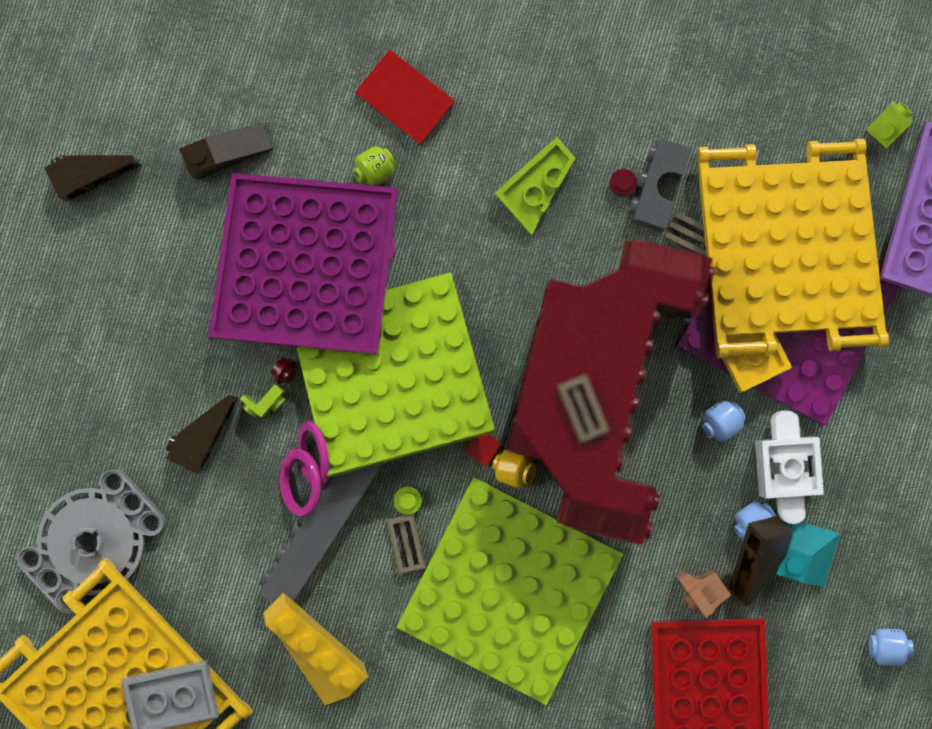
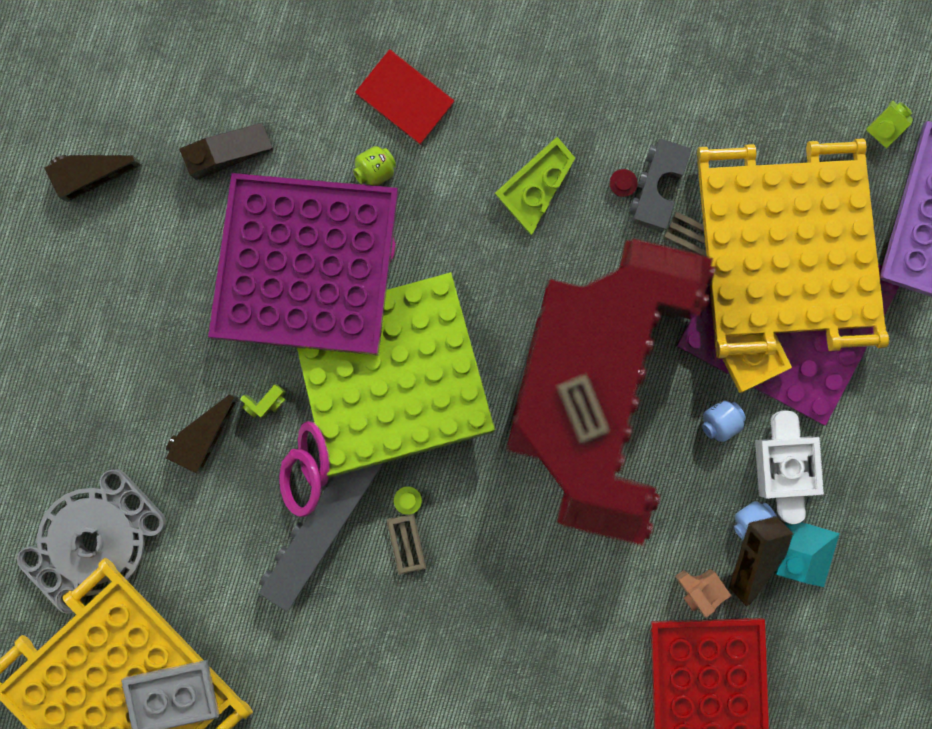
yellow wedge [263,592,368,705] -> none
dark red plate [271,357,297,384] -> none
lime plate [396,476,623,705] -> none
red tile [463,434,502,467] -> none
yellow head [493,449,537,488] -> none
light blue head [869,628,913,666] -> none

